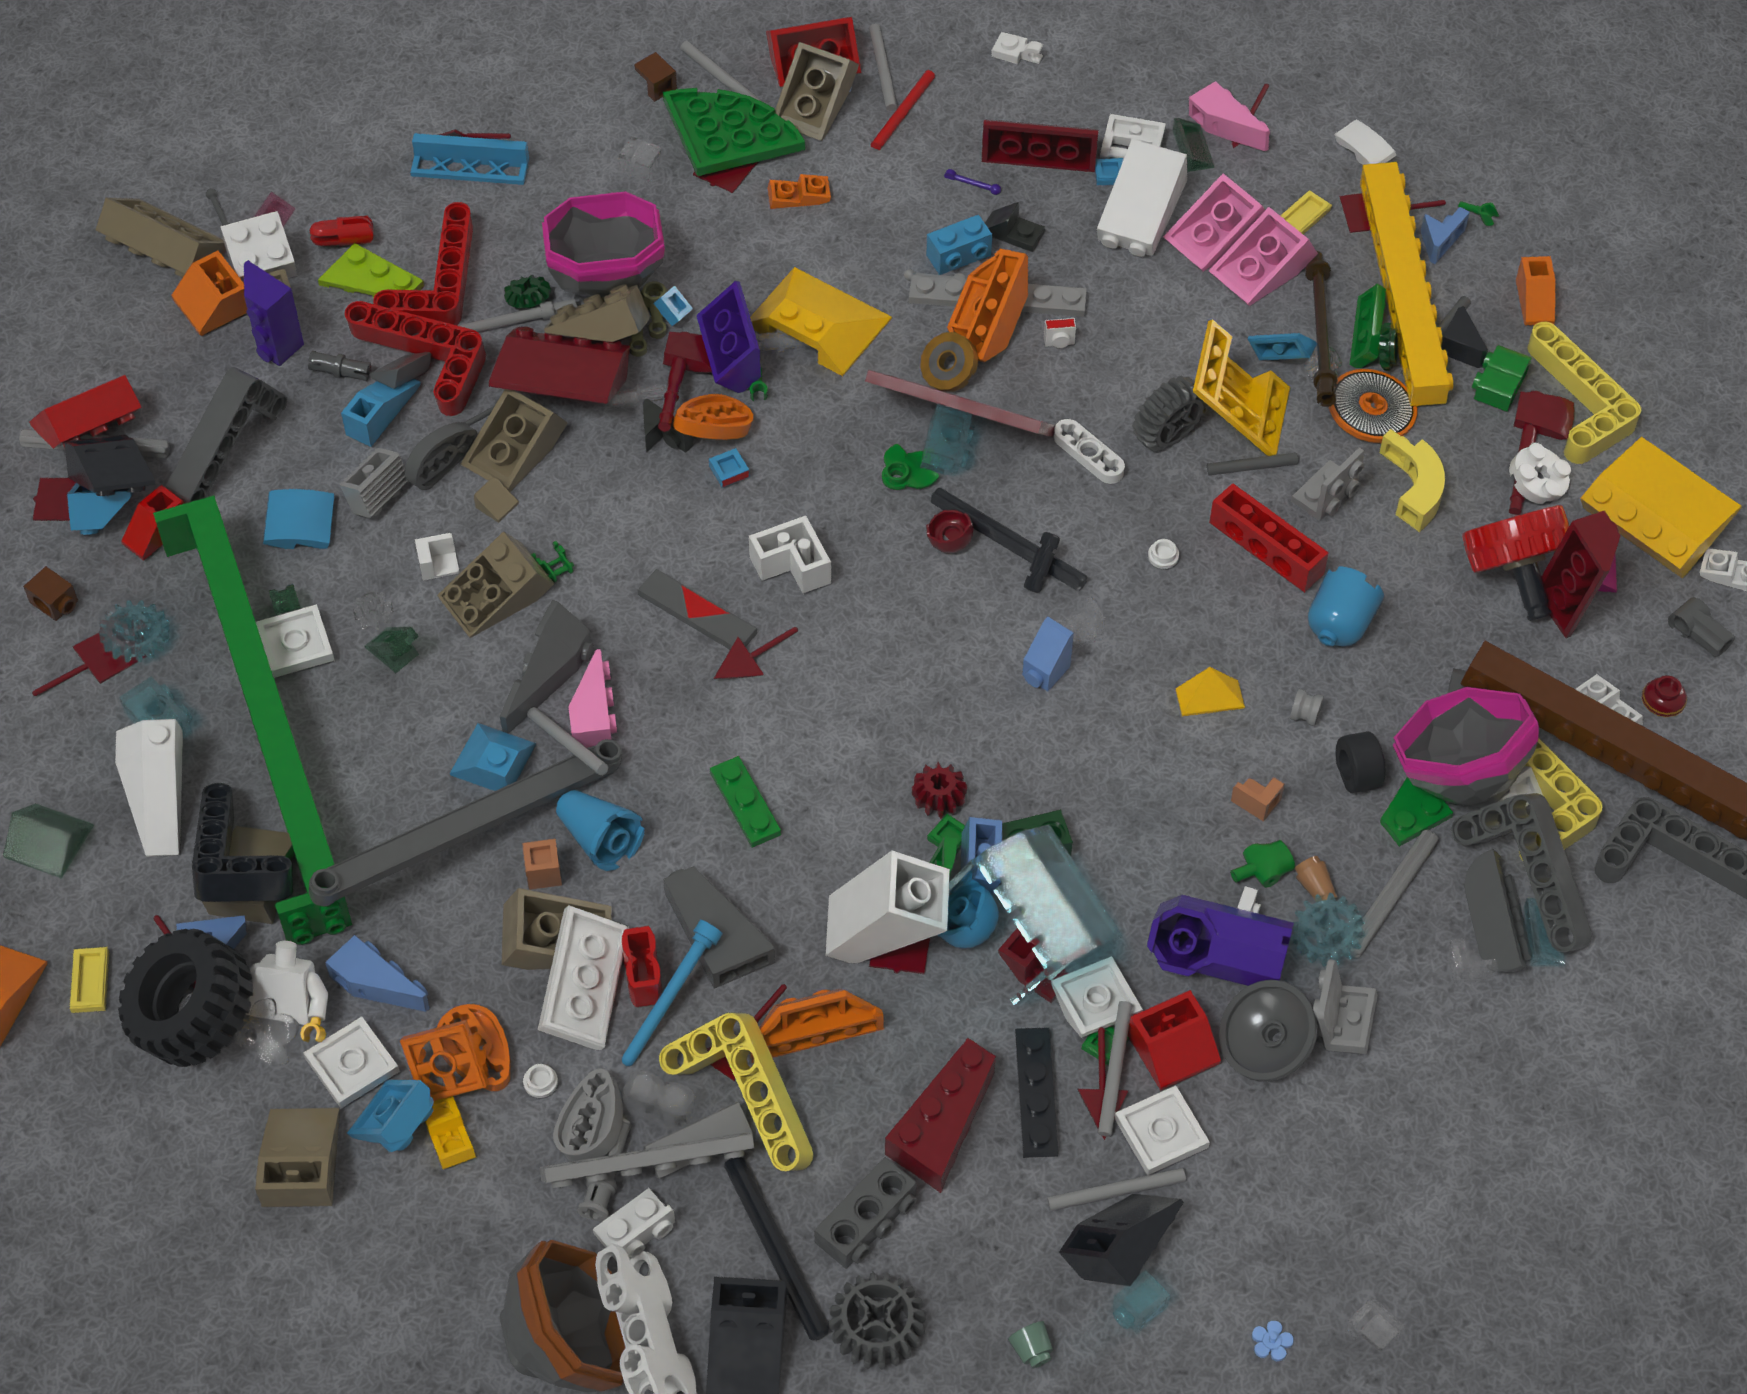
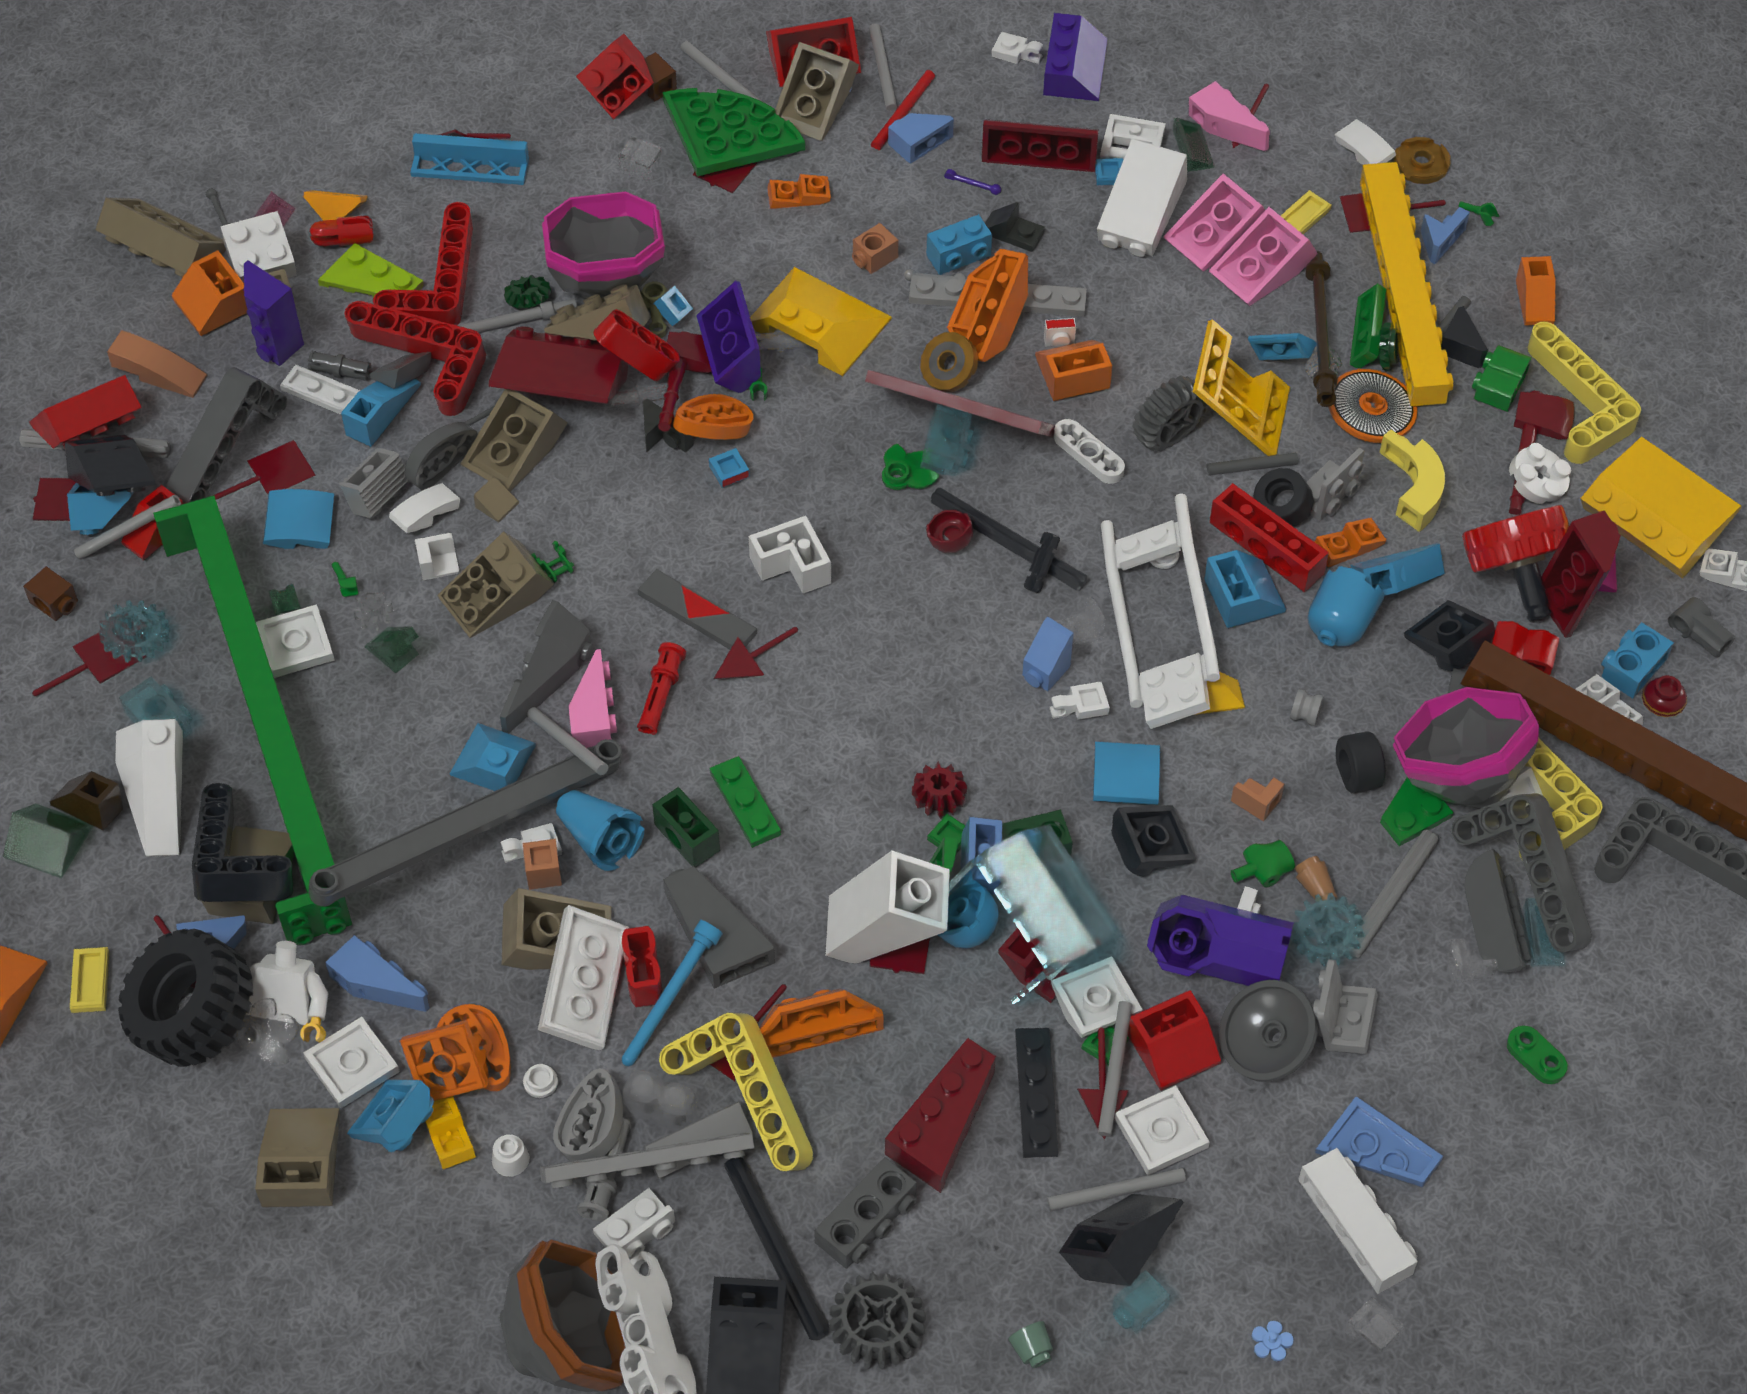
none -> dark brown slope [49,771,123,831]
none -> light grey piece [74,495,181,560]
none -> nougat slope [107,330,207,398]
none -> dark red piece [212,440,316,500]
none -> white tile [280,365,360,414]
none -> light orange slope [304,190,367,221]
none -> green hand [332,562,358,597]
none -> white slope [389,483,460,533]
none -> white hat [492,1134,530,1177]
none -> white plate [501,823,562,863]
none -> red slope [576,34,654,120]
none -> red beam [593,309,680,381]
none -> red pin [637,642,687,735]
none -> dark green brick [652,787,720,868]
none -> nougat brick [852,223,898,274]
none -> medium blue slope [888,113,954,164]
none -> orange slope [1035,340,1112,401]
none -> dark purple slope [1043,13,1108,101]
none -> white plate [1049,682,1110,720]
none -> dark azure slope [1093,741,1160,805]
none -> white plate [1101,494,1220,729]
none -> black slope [1111,805,1196,876]
none -> dark azure slope [1204,550,1286,628]
none -> black tyre [1253,468,1314,527]
none -> white brick [1299,1148,1418,1294]
none -> orange slope [1314,517,1386,567]
none -> medium blue wing [1315,1096,1443,1187]
none -> dark azure slope [1350,543,1445,596]
none -> pearl gold tile [1393,137,1450,184]
none -> black slope [1404,600,1495,671]
none -> red brick [1491,621,1560,675]
none -> green plate [1507,1025,1568,1084]
none -> dark azure brick [1601,622,1674,699]

